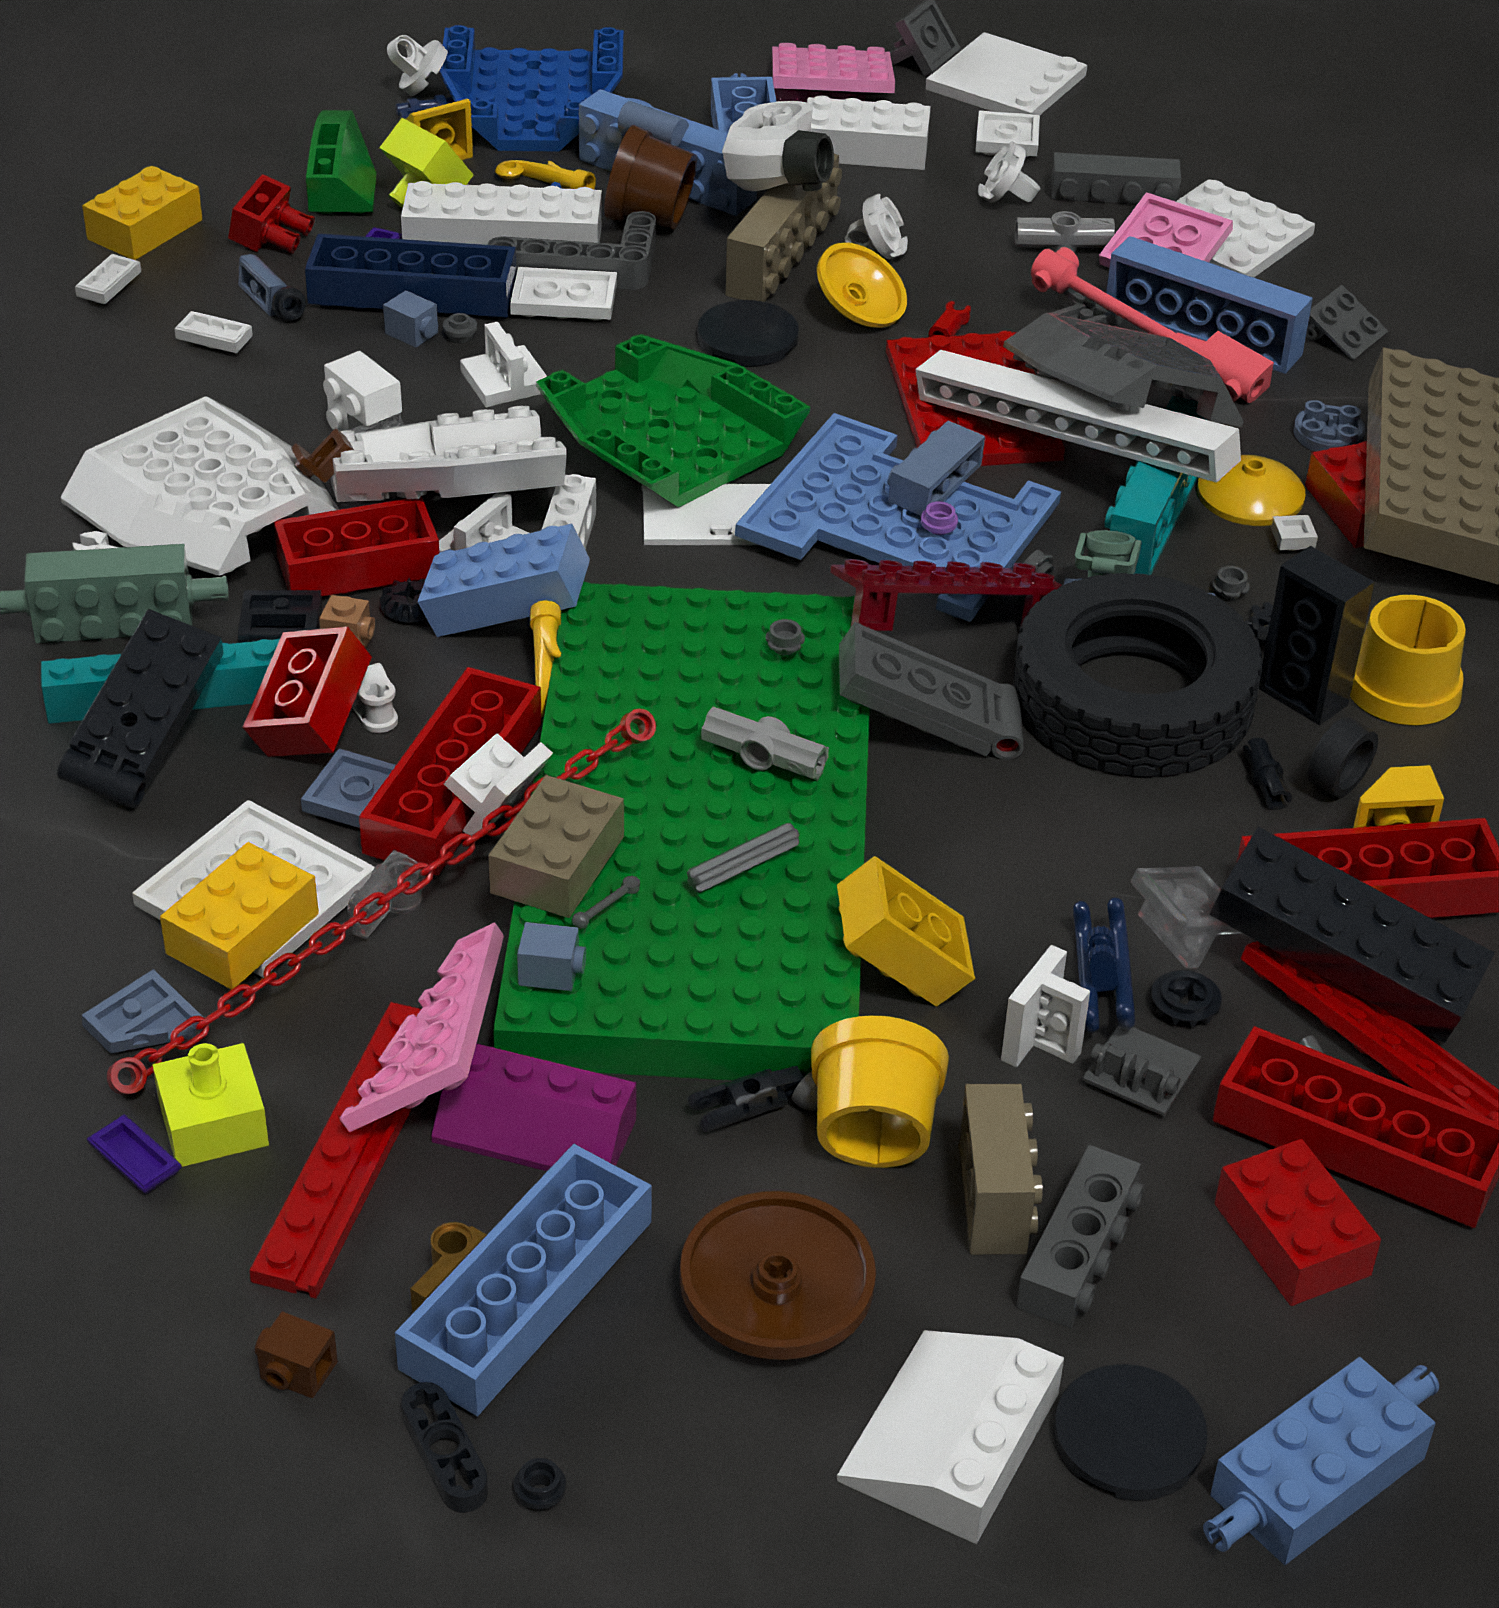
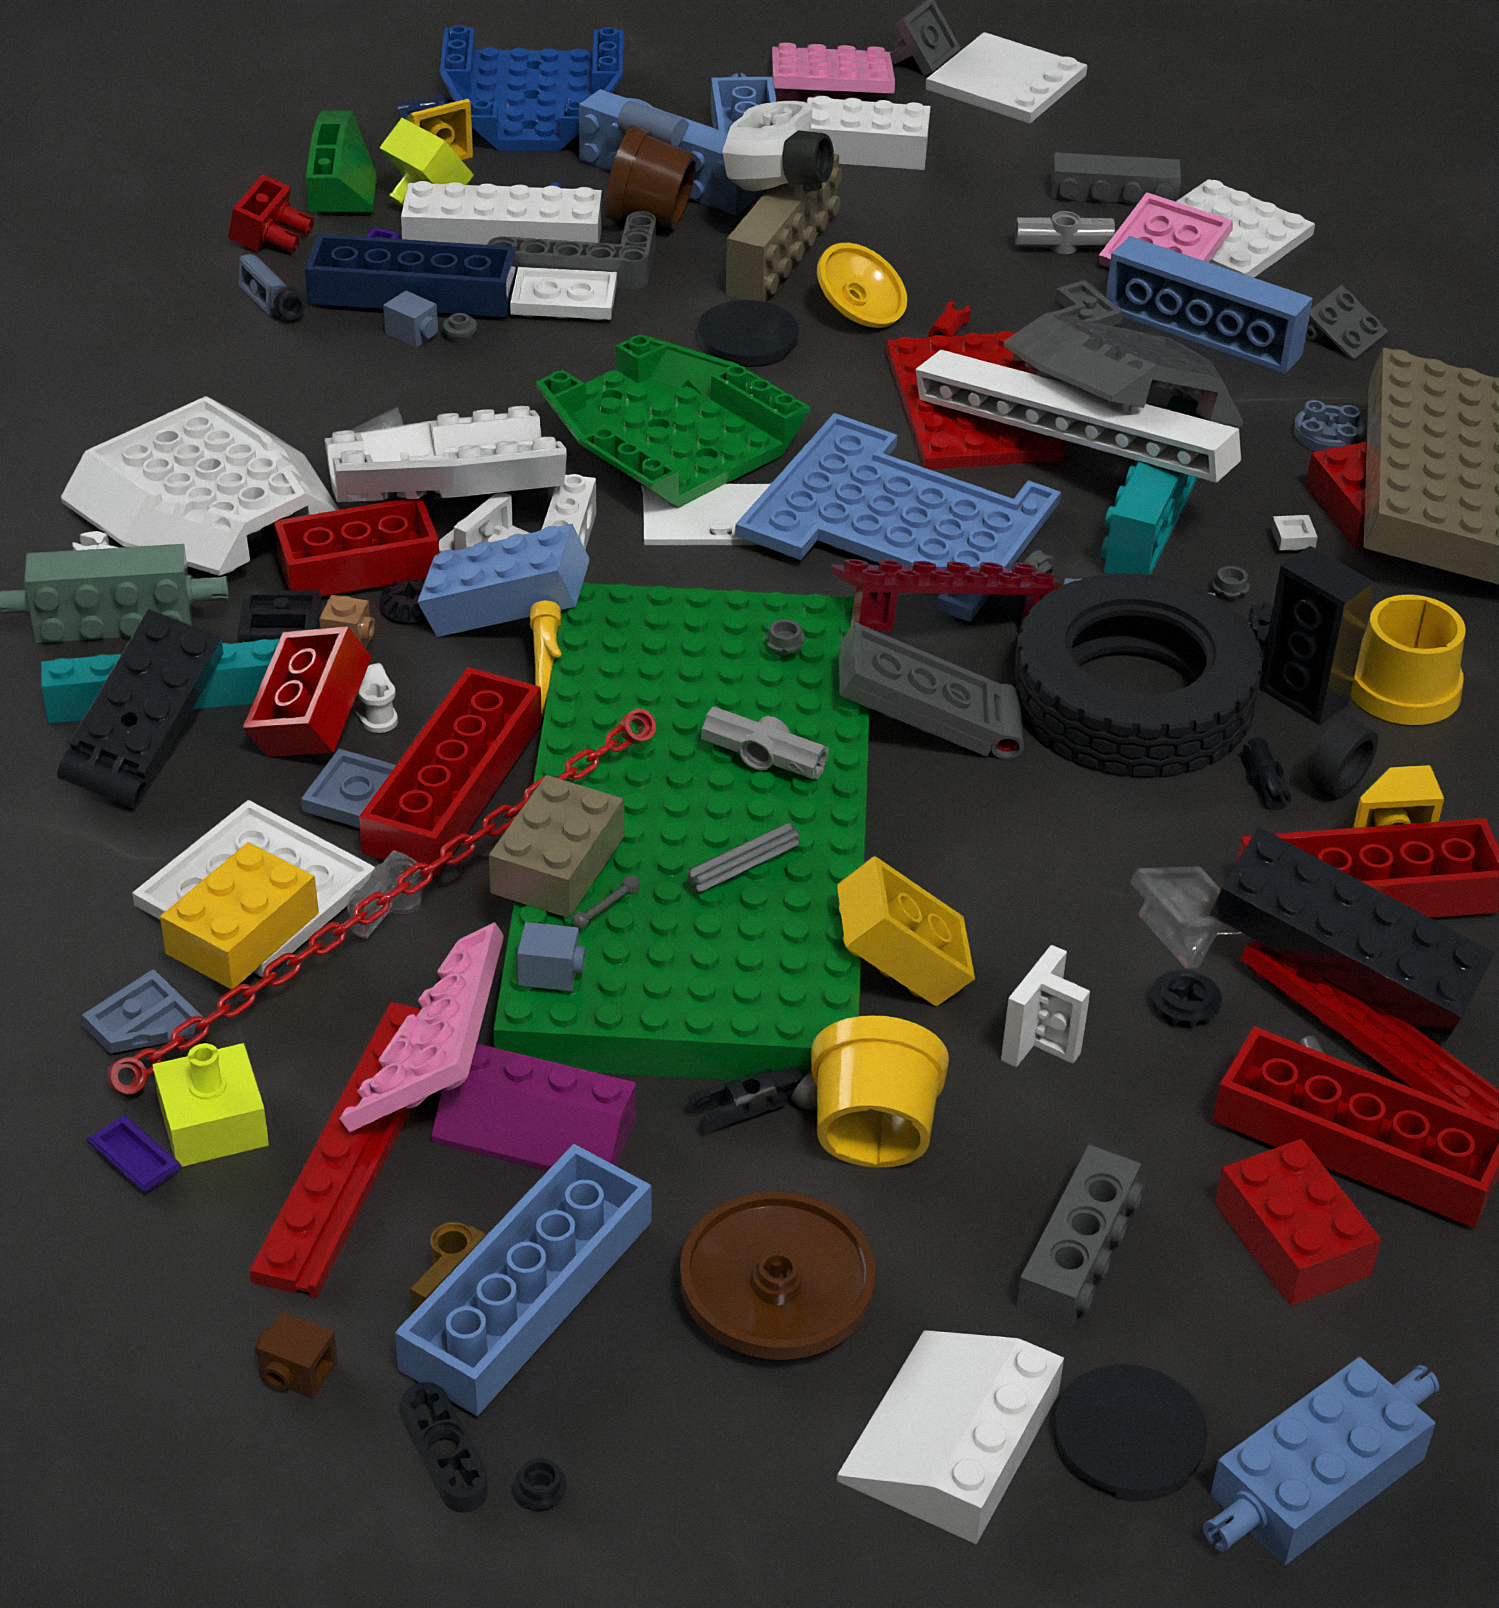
white plate [75,254,141,304] -> none
yellow brick [82,166,203,260] -> none
white plate [174,311,253,353] -> none
reddish brown bracket [291,428,354,483] -> none
white brick [323,351,402,434] -> none
white tile [387,35,448,96] -> none
white bracket [444,733,553,836] -> none
white bracket [460,322,547,407] -> none
yellow plant [495,160,596,190] -> none
white tile [845,194,908,259] -> none
sand blue brick [887,420,985,516] -> none
medium lavender plate [921,501,958,535] -> none
dark tan brick [958,1084,1042,1255] -> none
white plate [976,111,1040,157] -> none
white tile [978,141,1040,203] -> none
coral bar [1031,247,1274,403] -> none
dark blue piece [1073,897,1135,1034] -> none
sand green piece [1075,530,1142,577] -> none
dark grey hinge [1082,1025,1202,1116] -> none
yellow dish [1197,455,1306,526] -> none

